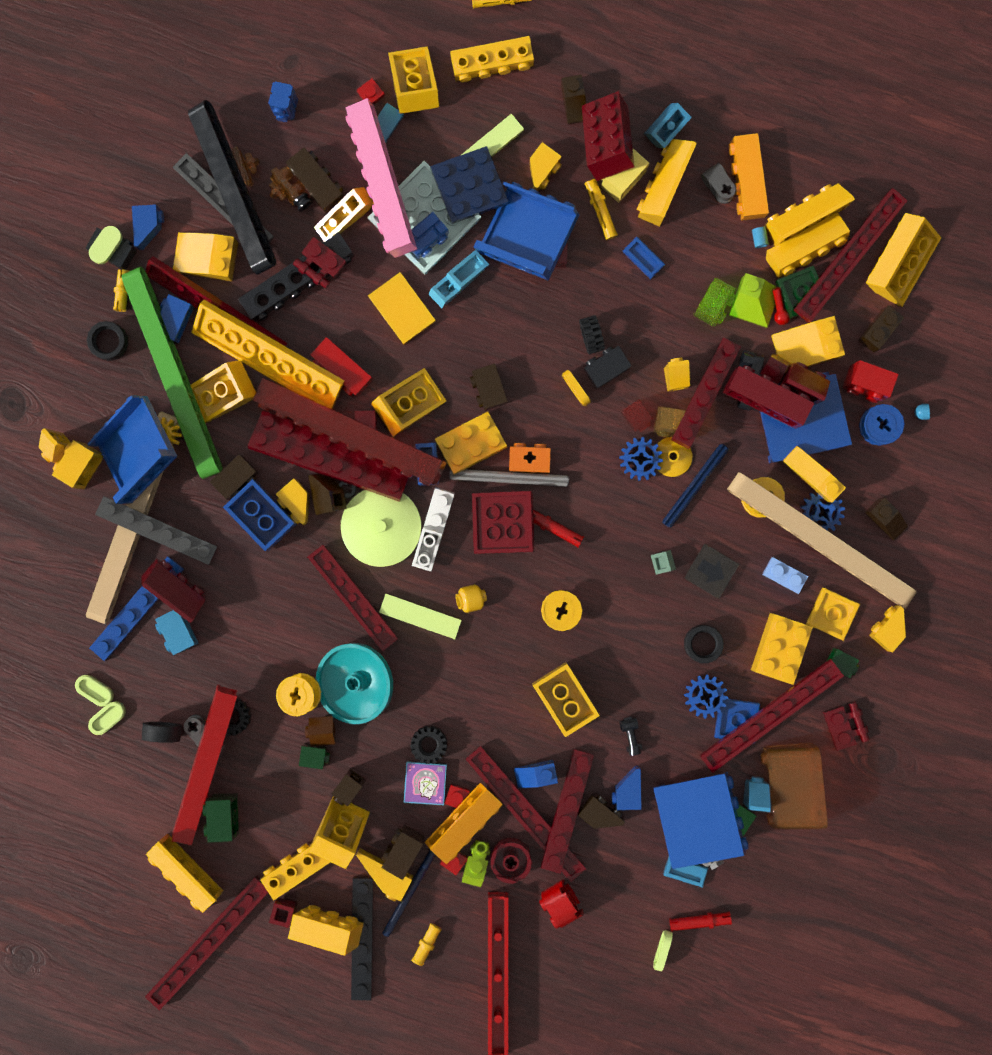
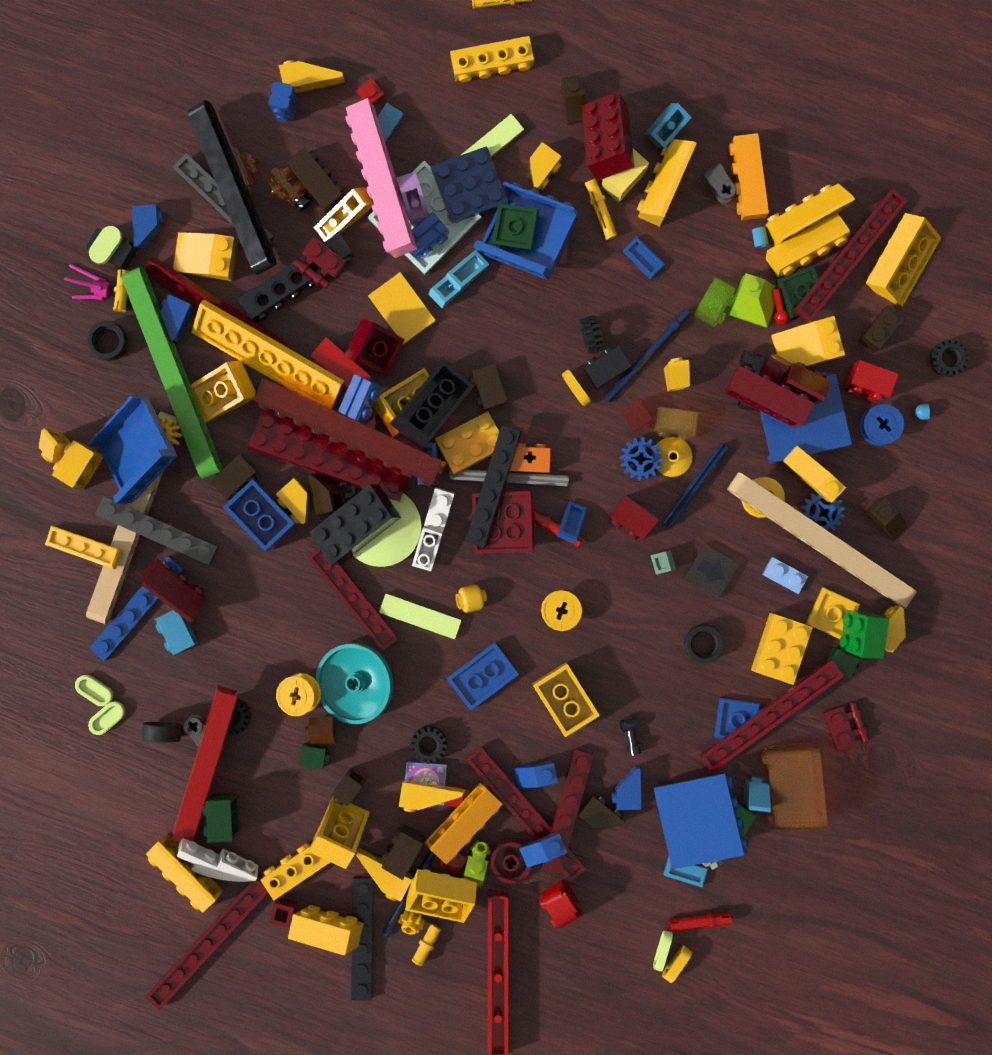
yellow slope [388,46,439,114] -> none
dark red plate [671,337,741,449] -> none
blue gear [684,674,728,719] -> none
none -> yellow tile [45,526,122,569]
none -> dark pink plant [64,264,111,301]
none -> white slope [177,838,258,882]
none -> yellow slope [279,60,345,93]
none -> black brick [309,484,402,565]
none -> blue brick [338,374,381,422]
none -> dark red brick [345,319,405,375]
none -> black brick [390,360,474,450]
none -> lavender slope [396,172,429,224]
none -> yellow gear [398,911,425,935]
none -> yellow slope [399,779,465,812]
none -> yellow brick [405,869,477,923]
none -> blue plate [446,642,519,711]
none -> black plate [465,425,522,548]
none -> dark green plate [492,203,540,251]
none -> blue slope [519,832,567,868]
none -> blue tile [557,501,588,544]
none -> dark blue bar [604,309,691,403]
none -> dark red slope [608,496,659,541]
none -> yellow beam [662,945,692,983]
none -> green brick [840,610,889,659]
none -> black tyre [929,339,970,377]

